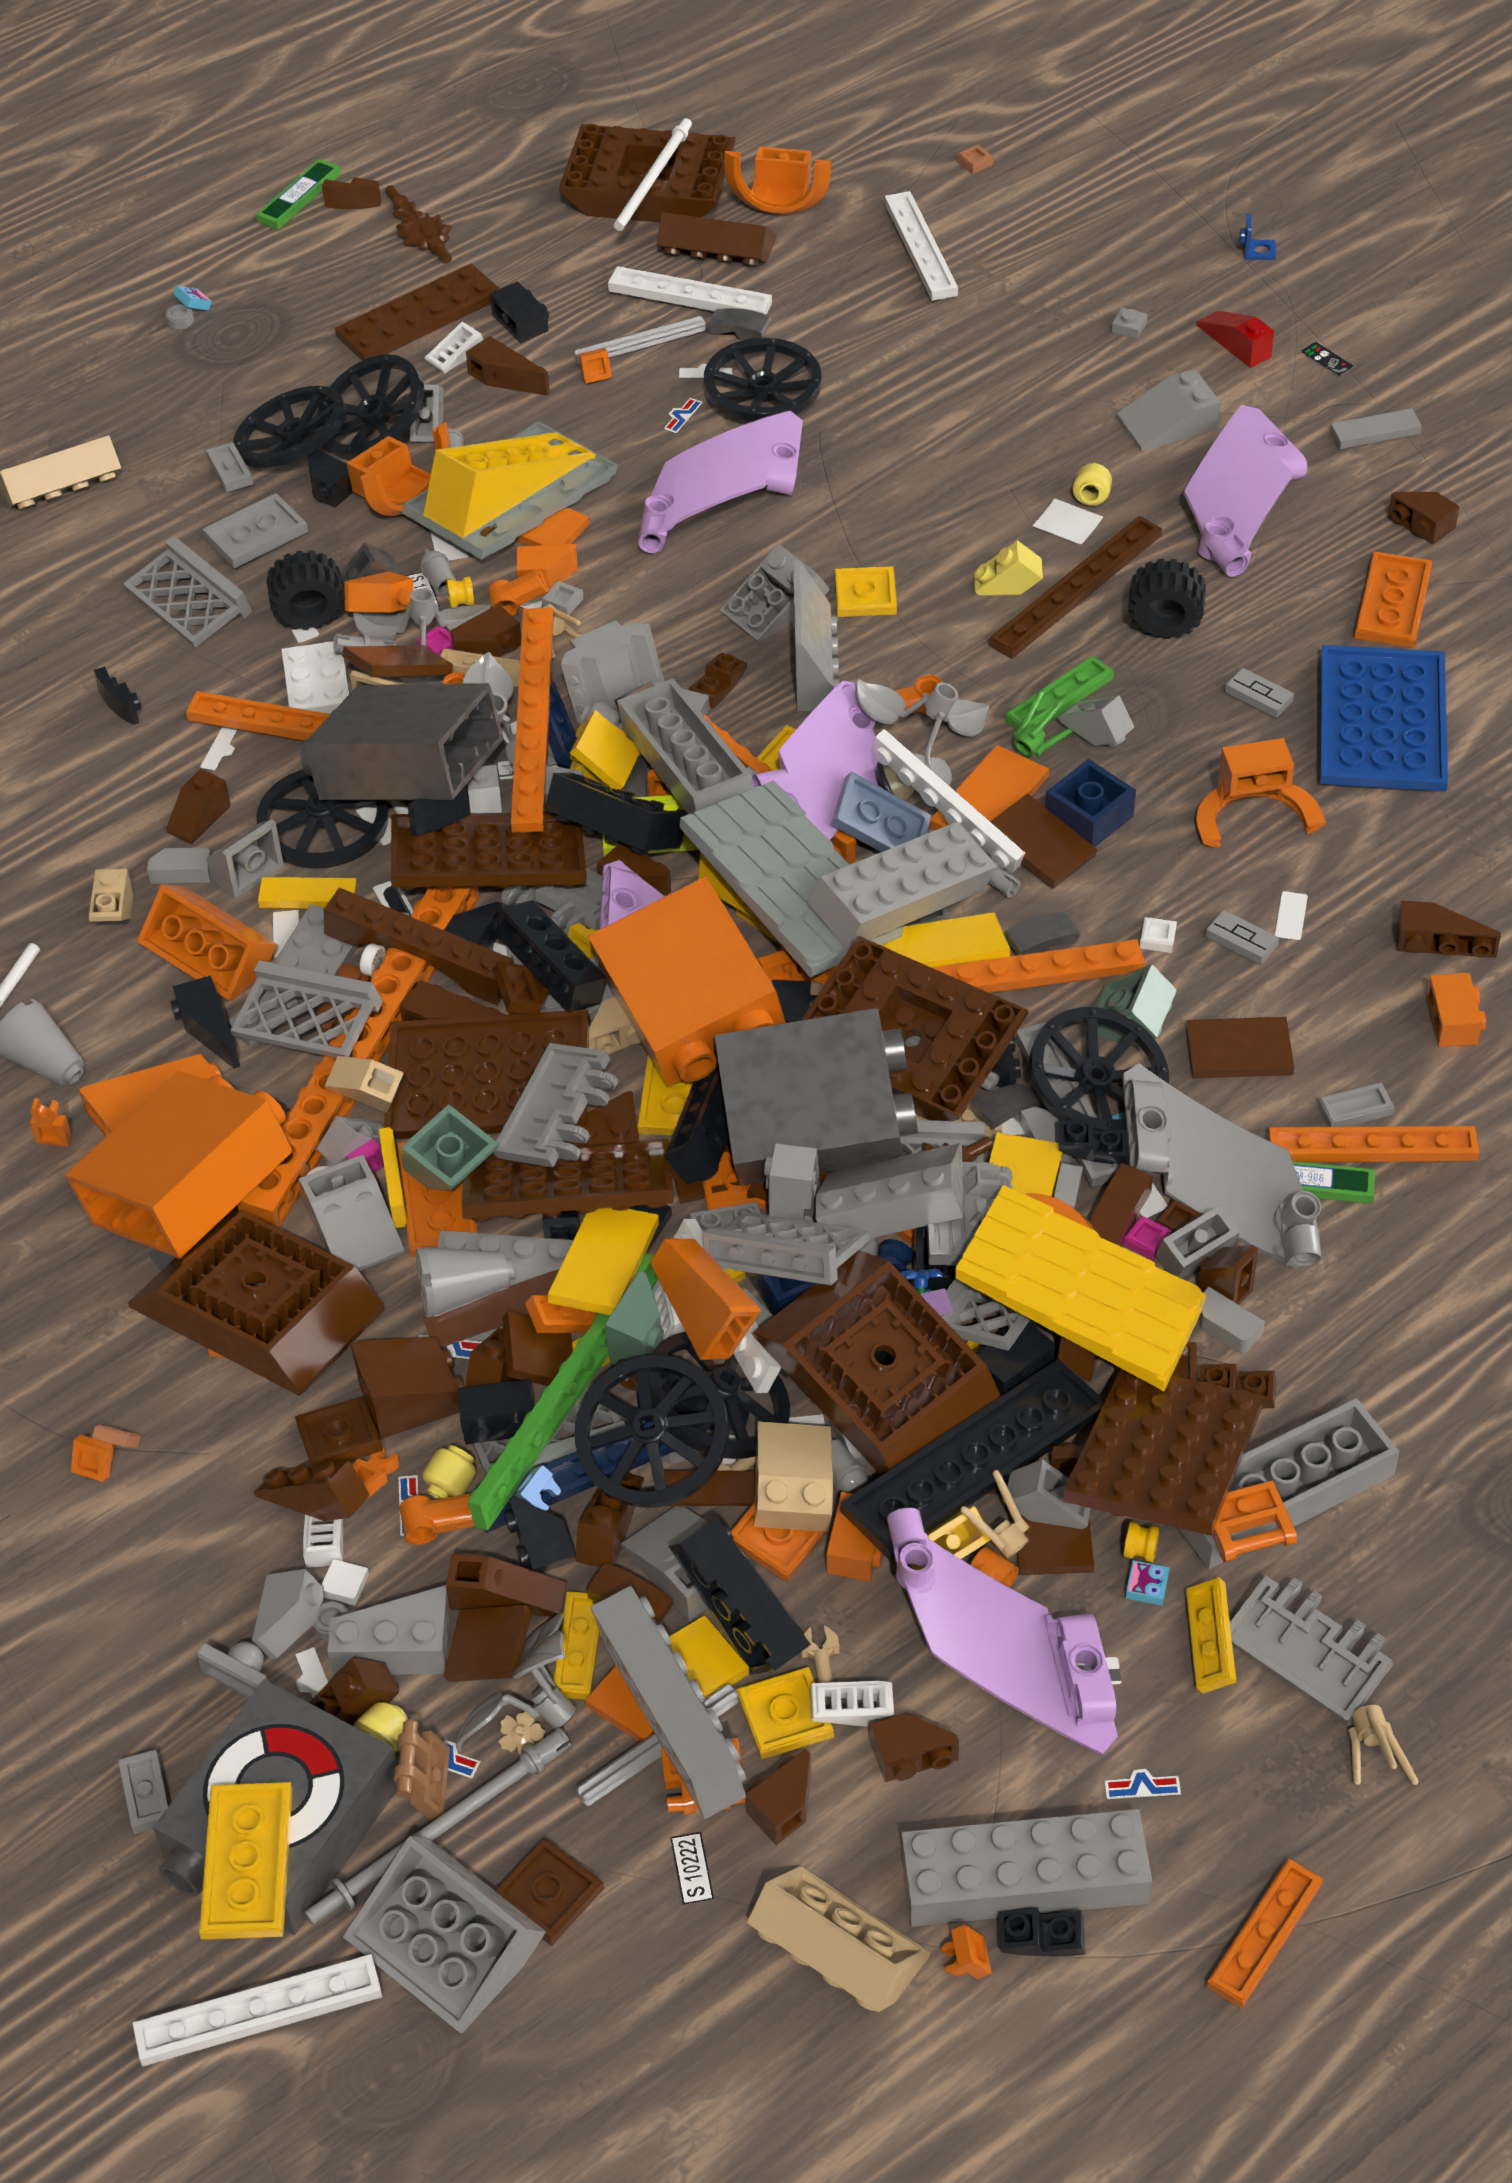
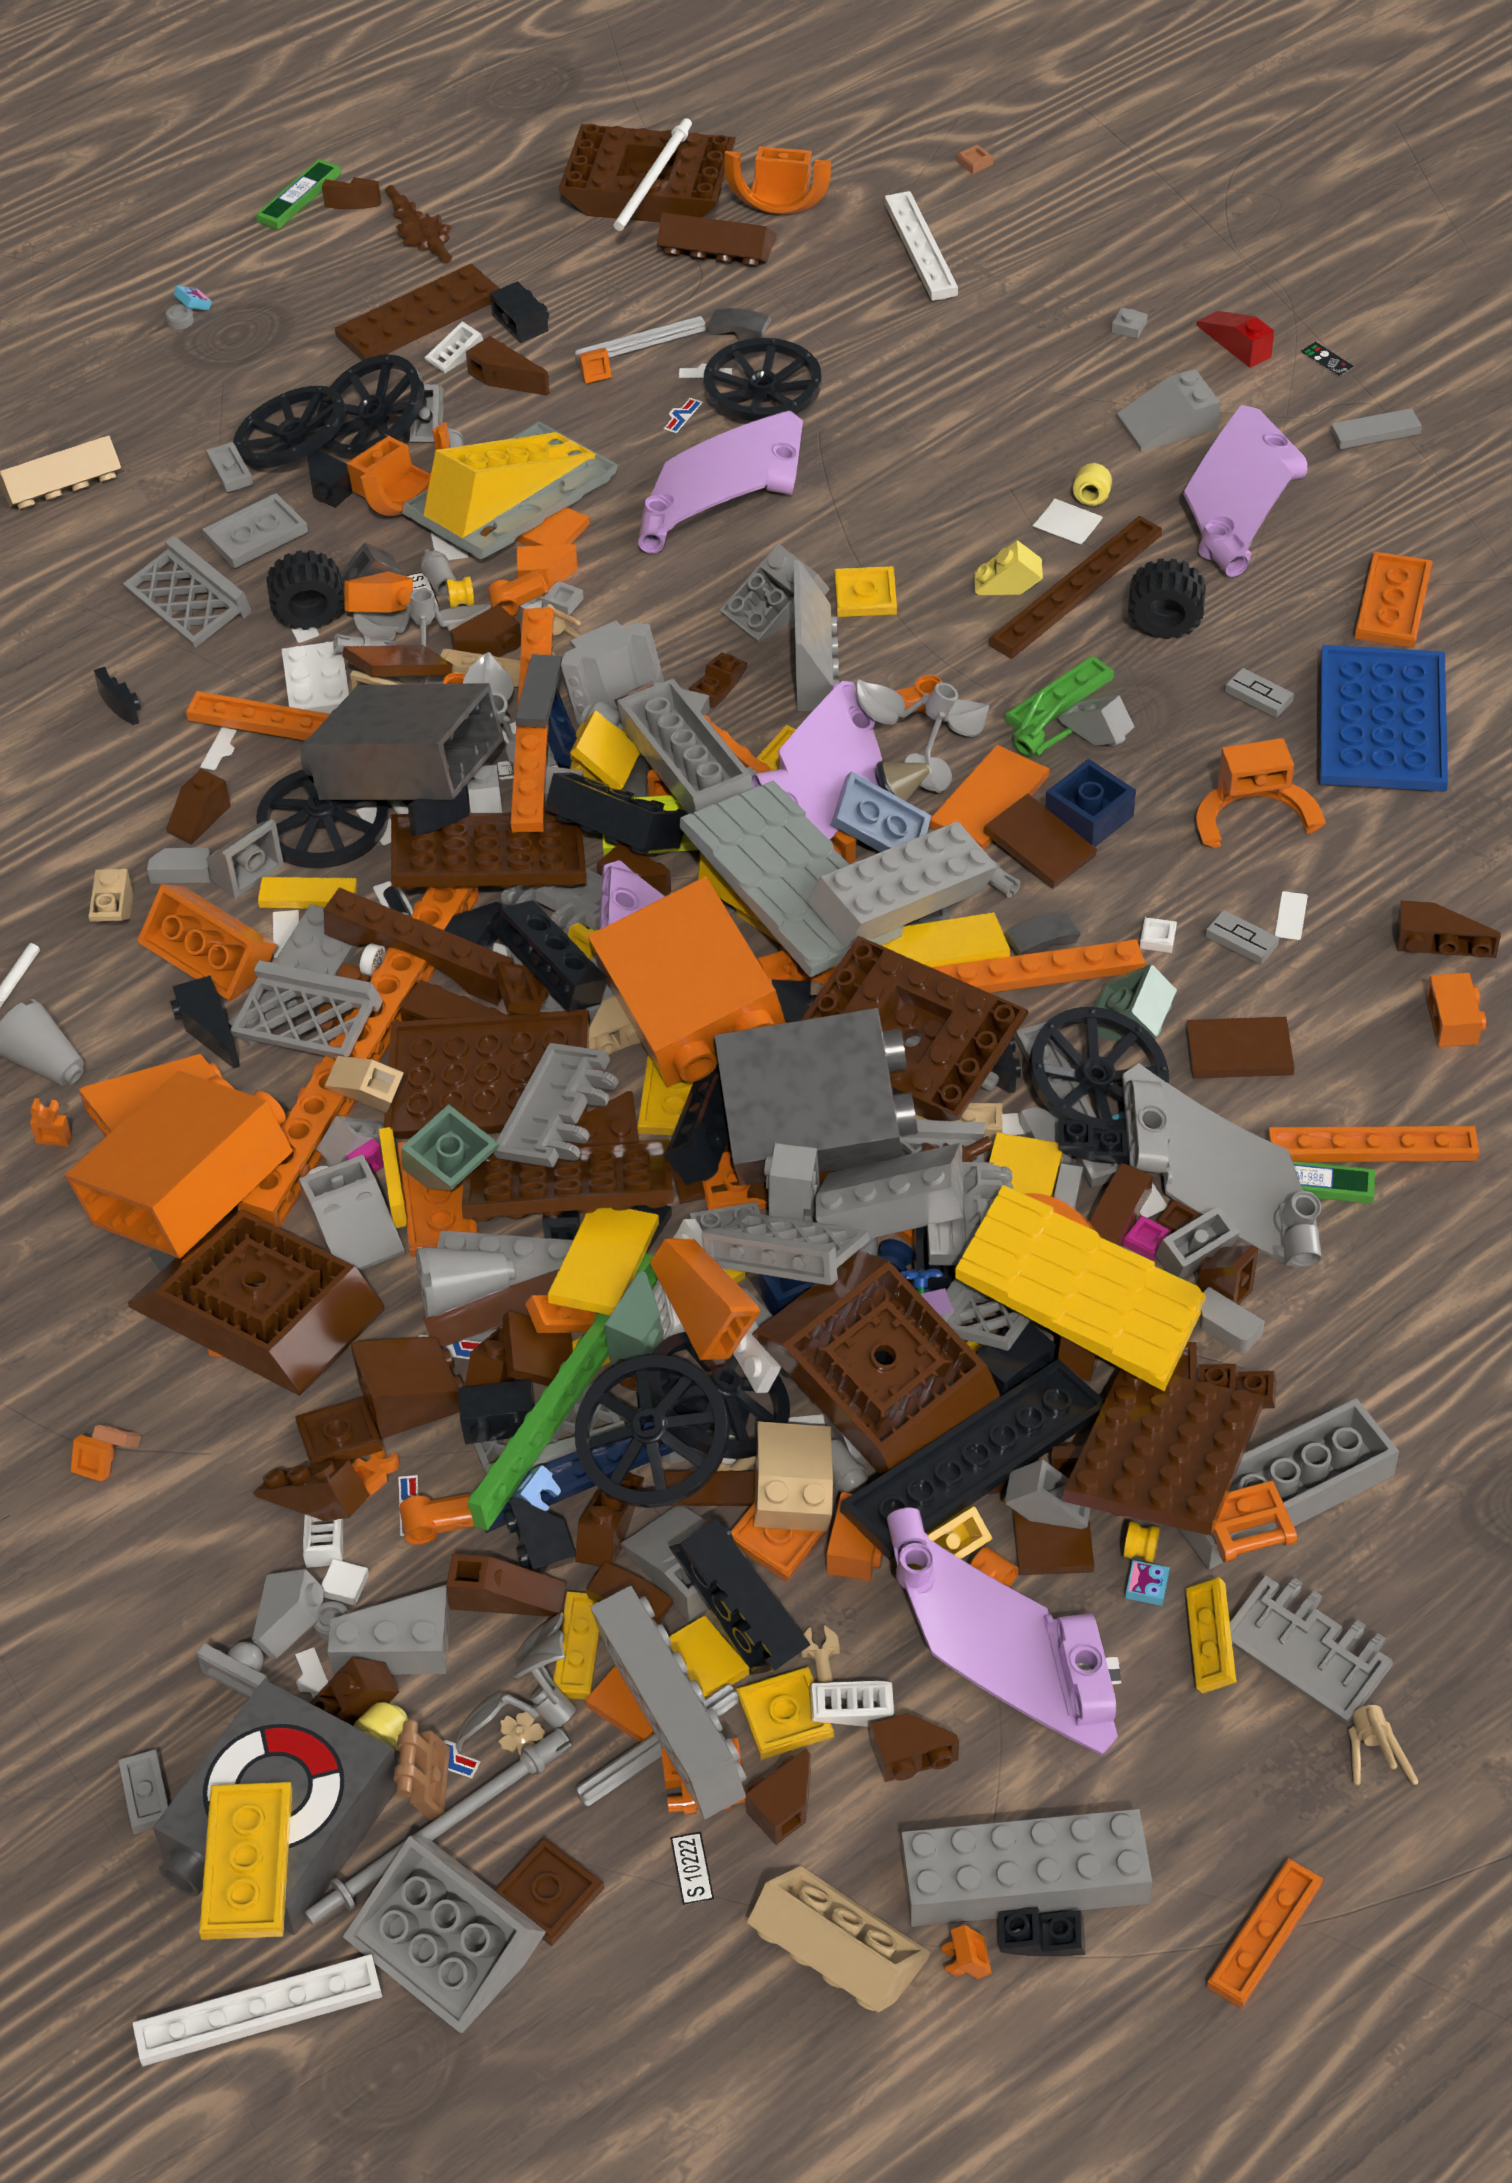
dark pink tile [417,626,452,655] -> none
light yellow head [422,1445,477,1499] -> none
reddish brown tile [444,1605,532,1682] -> none
white plate [608,266,772,315] -> none
white plate [872,729,1025,874] -> none
tan plant [960,1470,1030,1559] -> none
flat silver slope [971,1084,1045,1130] -> none
sticker [1104,1769,1181,1799] -> none
blue bracket [1239,214,1276,260] -> none
light grey tile [1317,1082,1395,1127] -> none
reddish brown slope [1388,492,1459,545] -> none
none -> dark grey tile [515,654,562,728]

